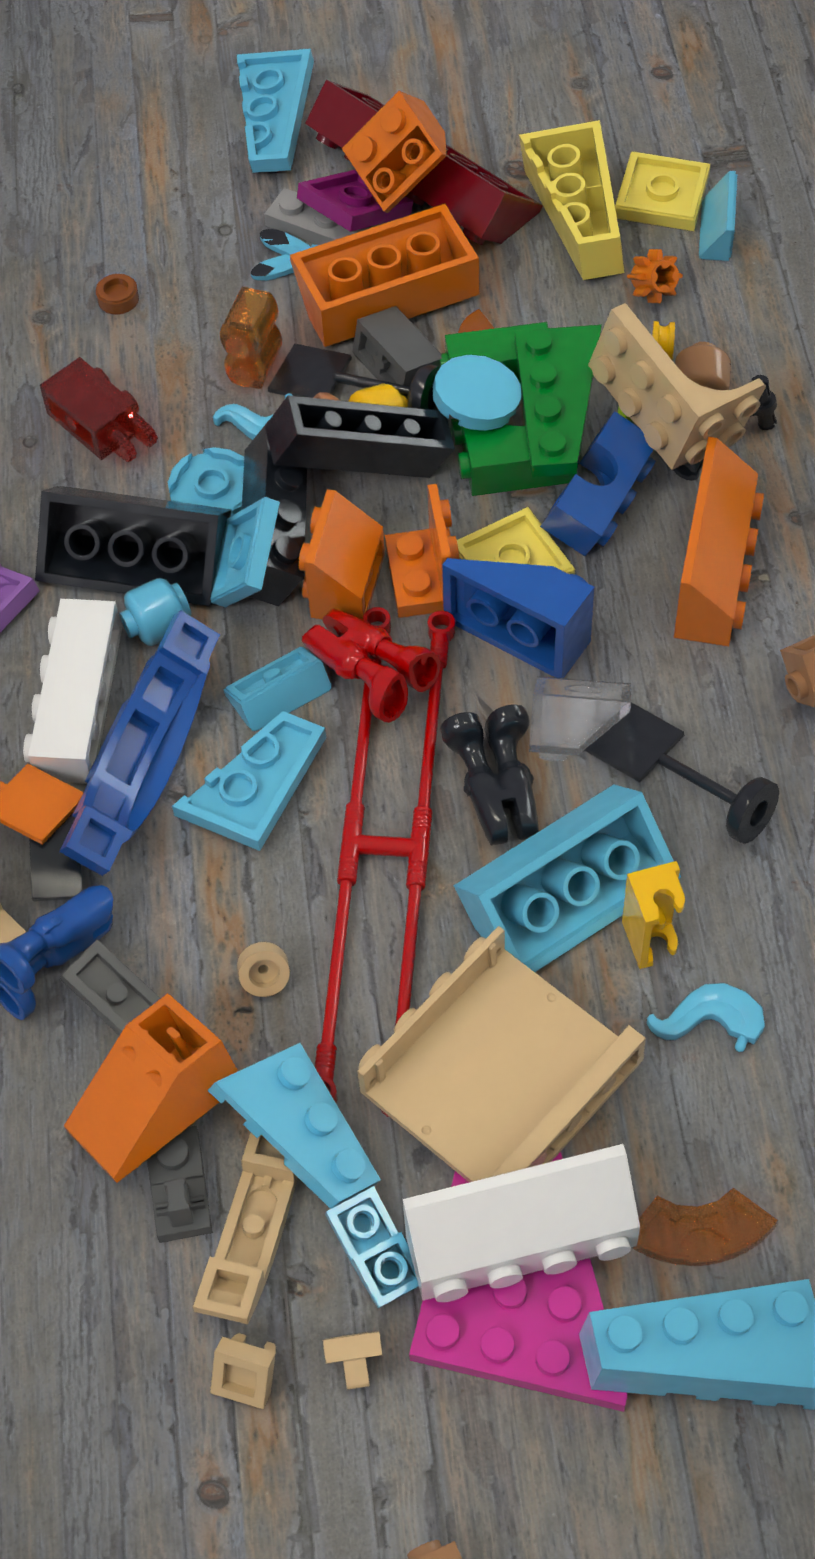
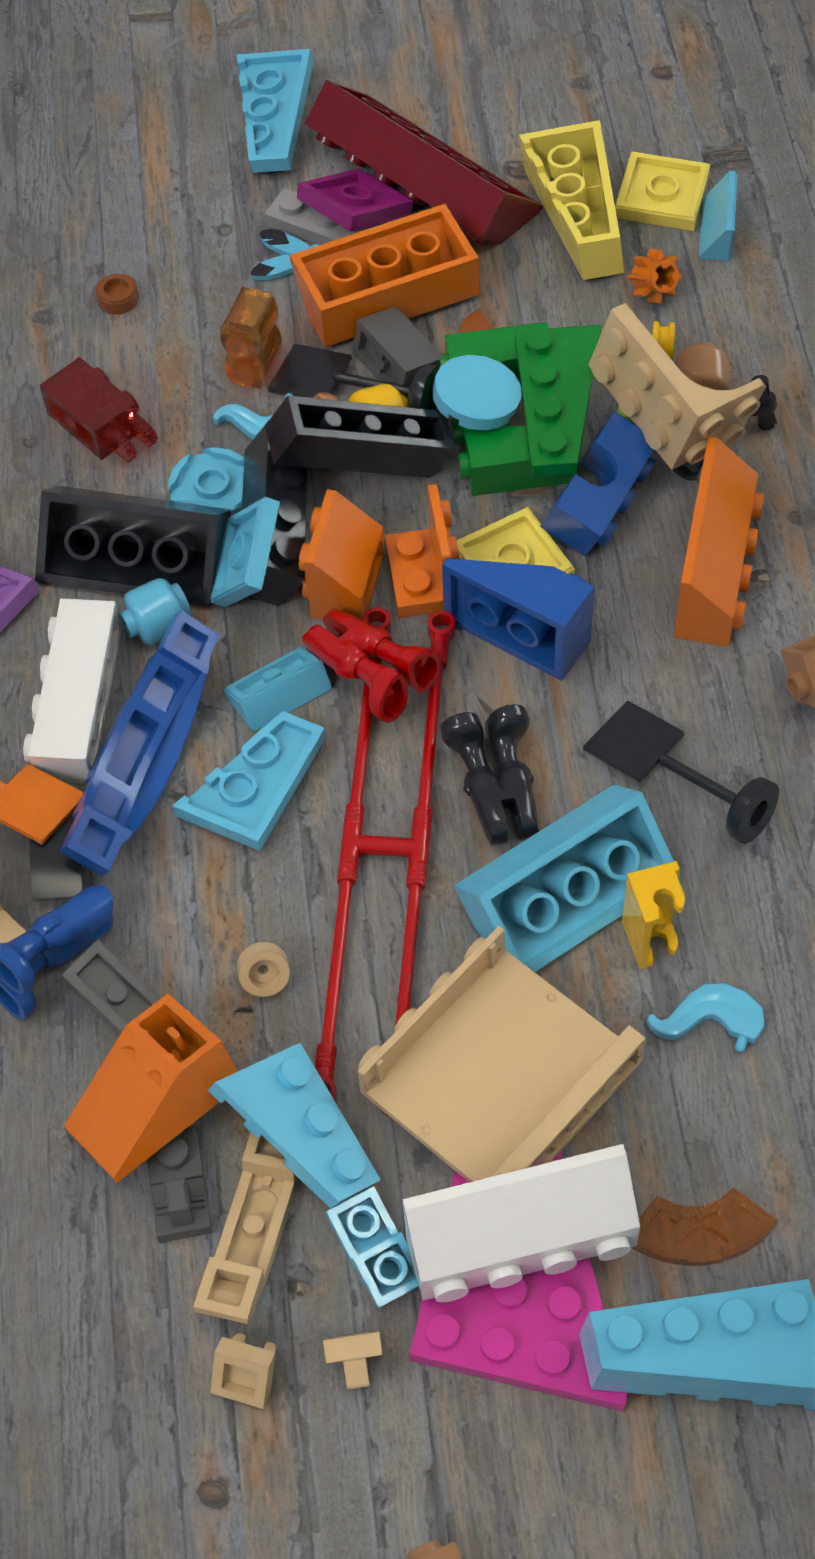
orange slope [342,91,446,213] -> none
clear slope [529,676,631,761] -> none

